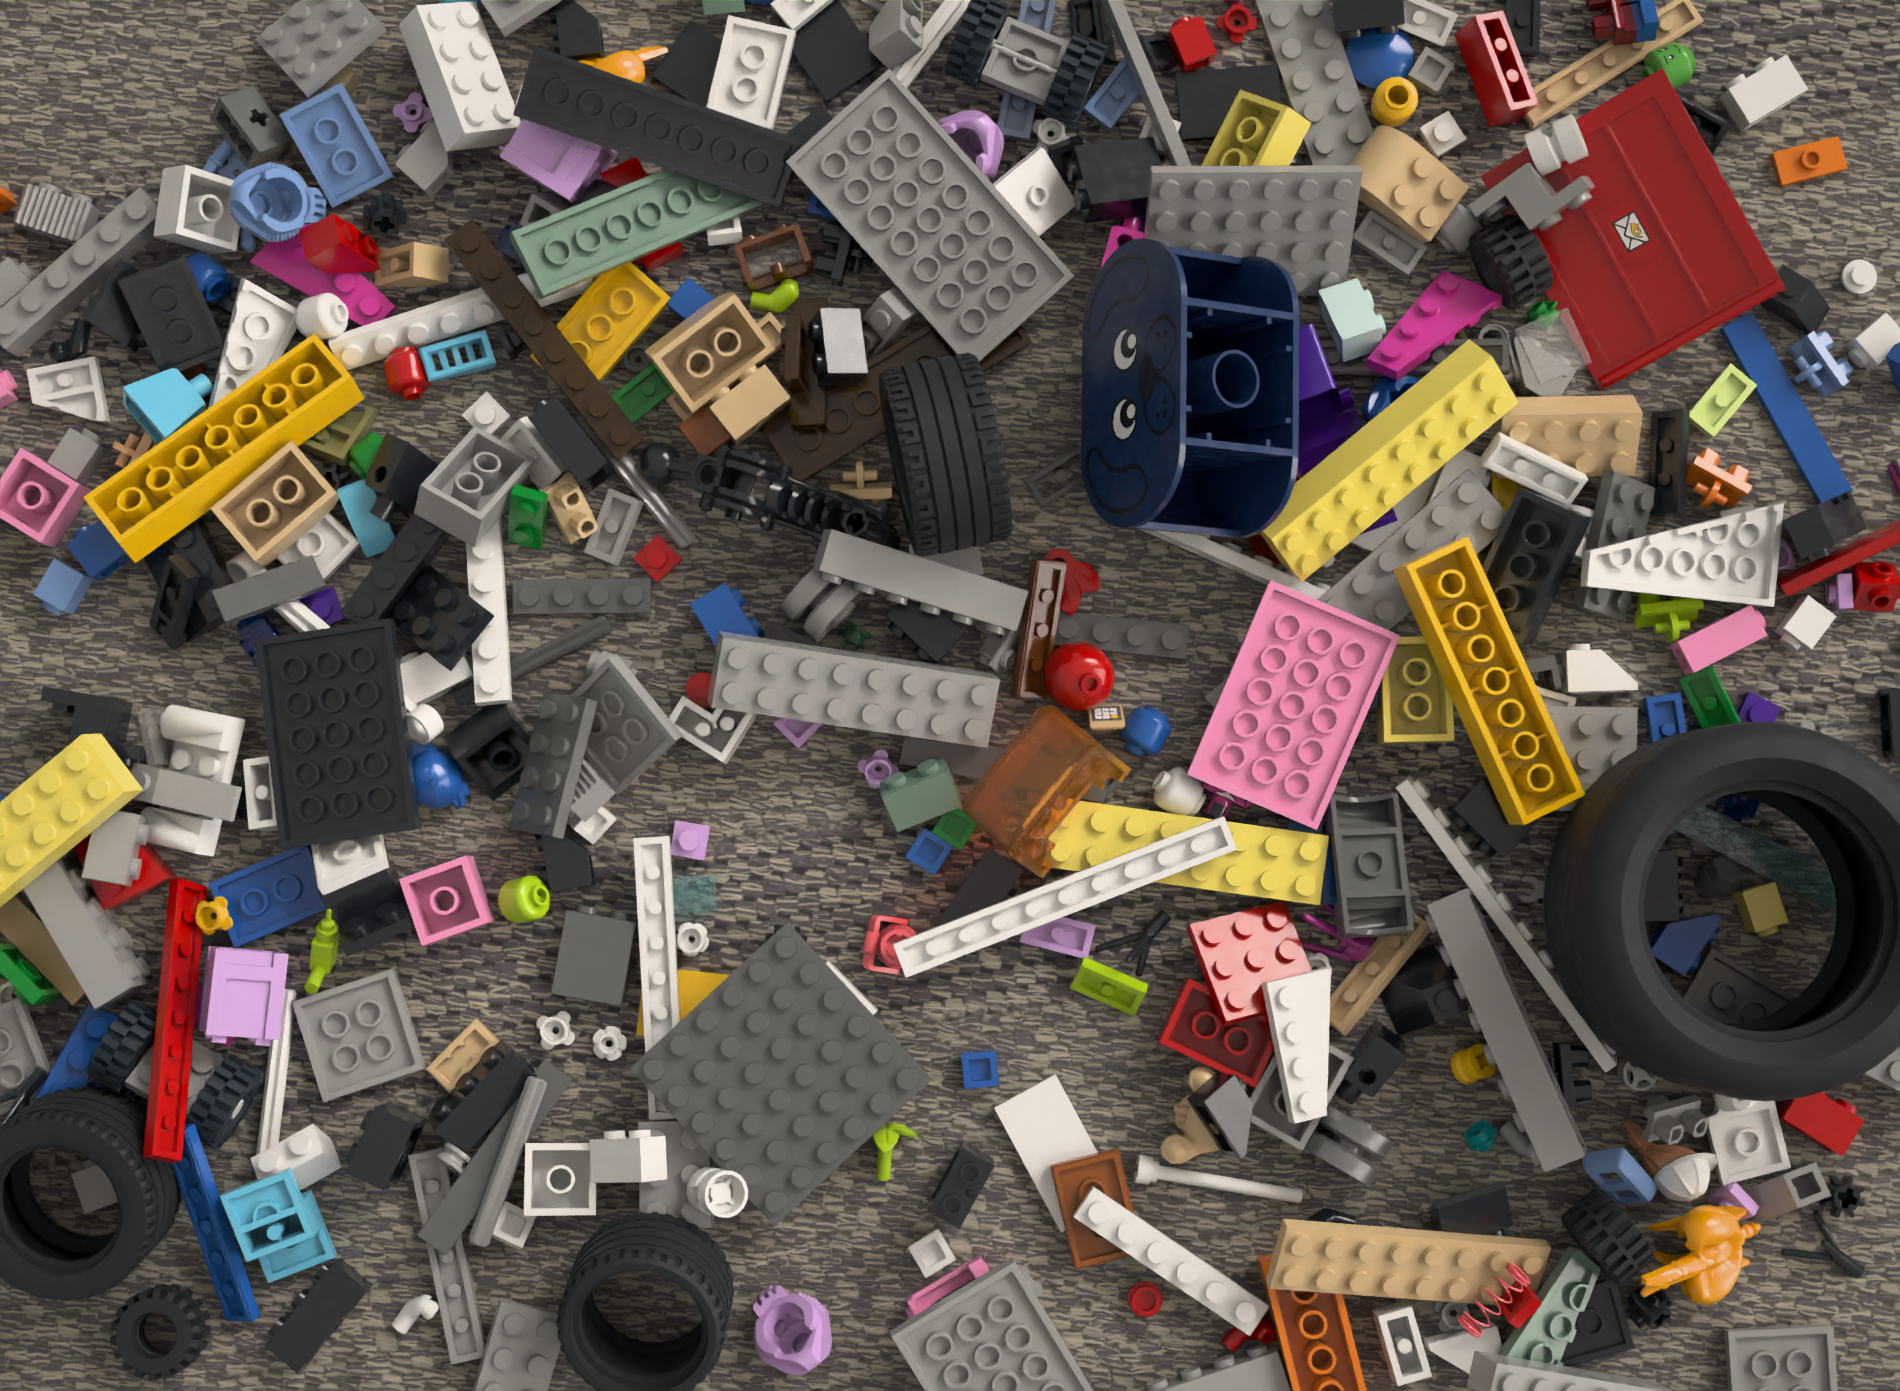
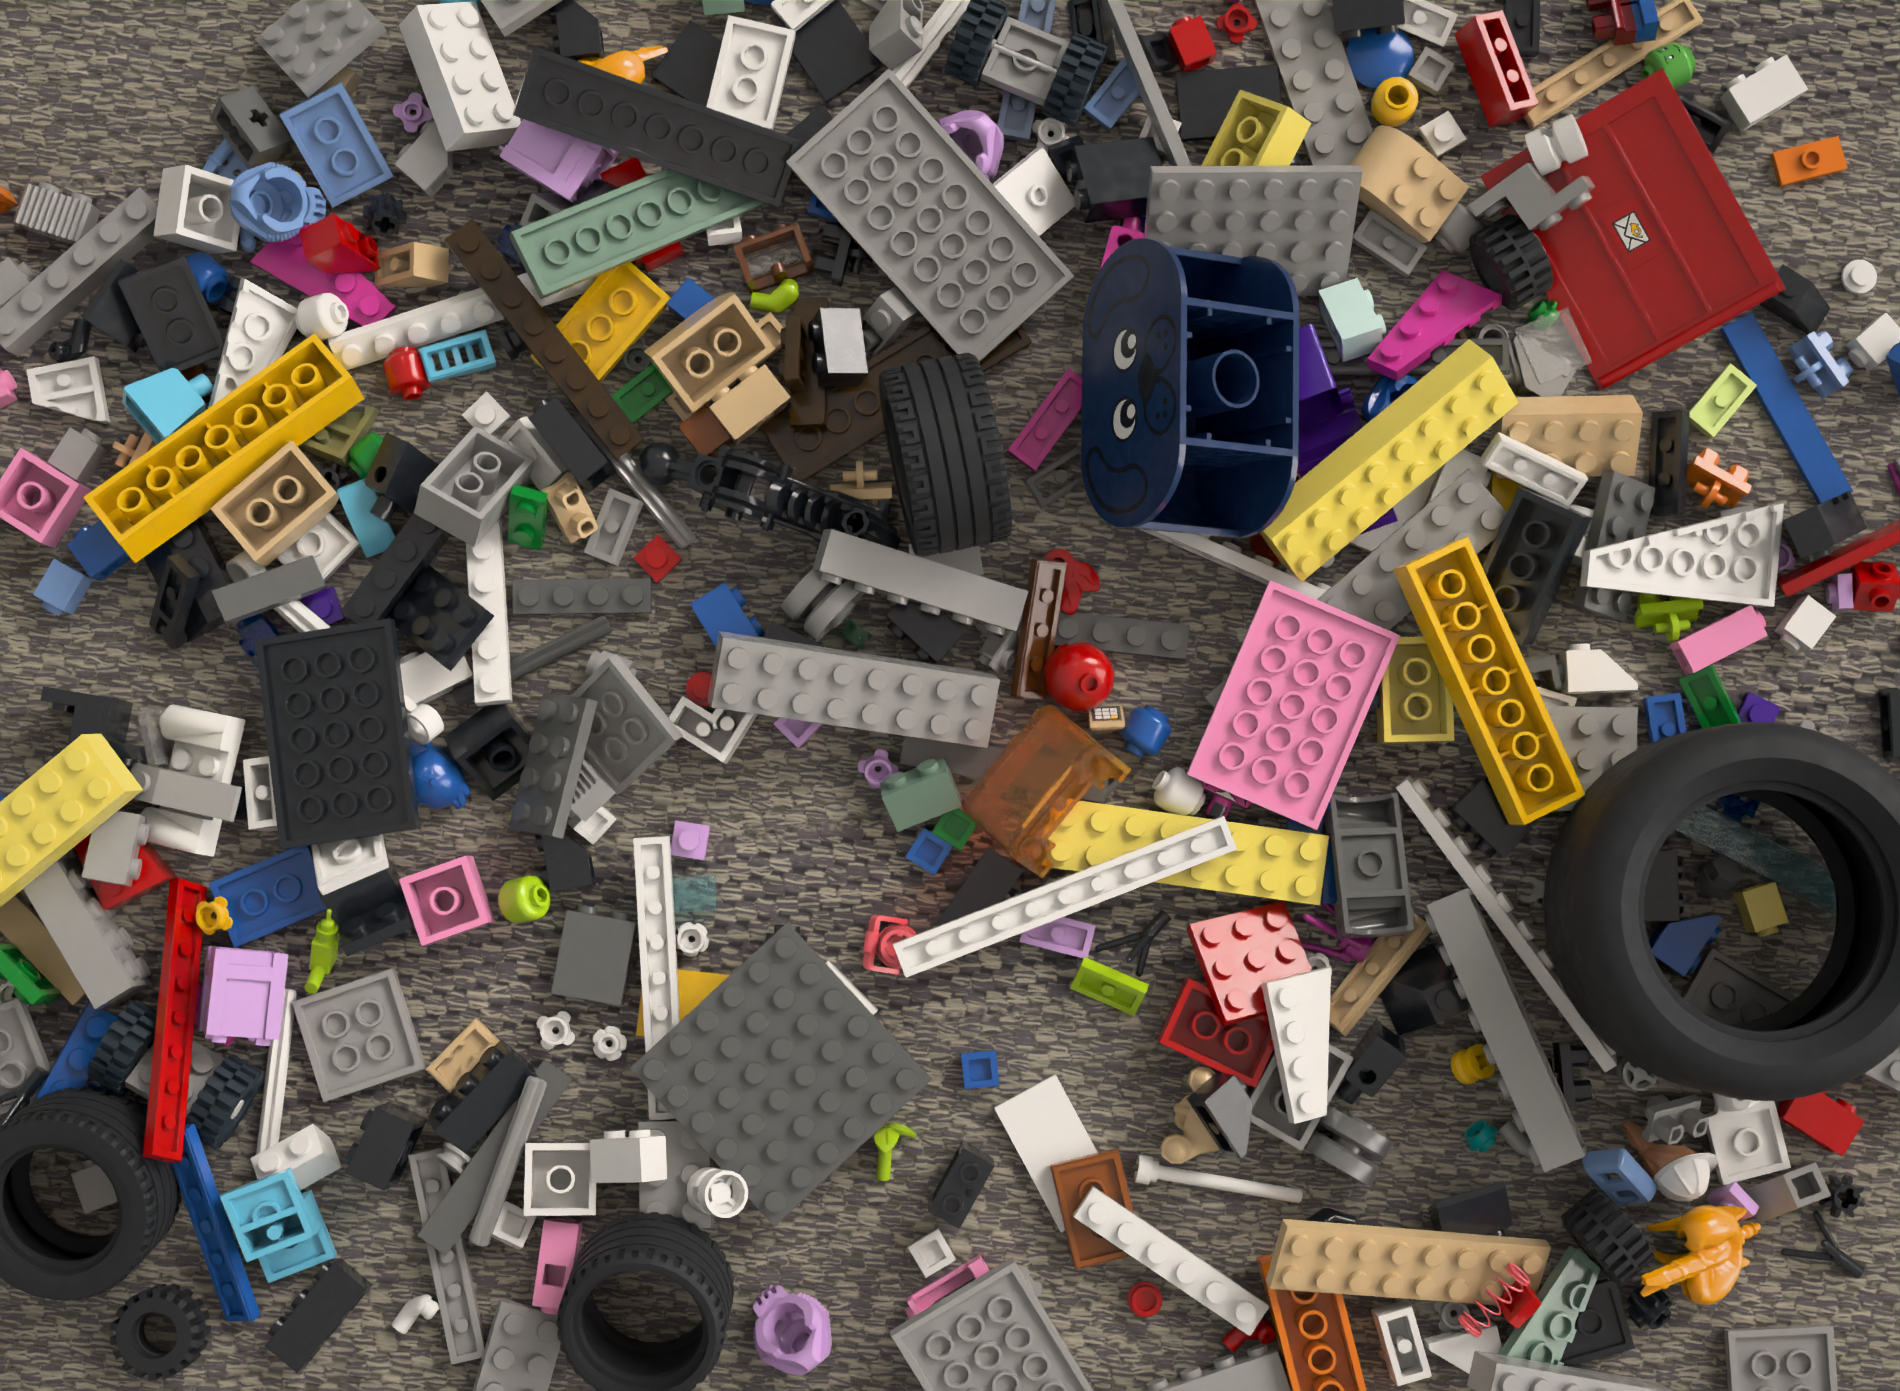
none -> bright pink brick [532,1216,583,1314]
none -> dark pink plate [1007,368,1082,472]

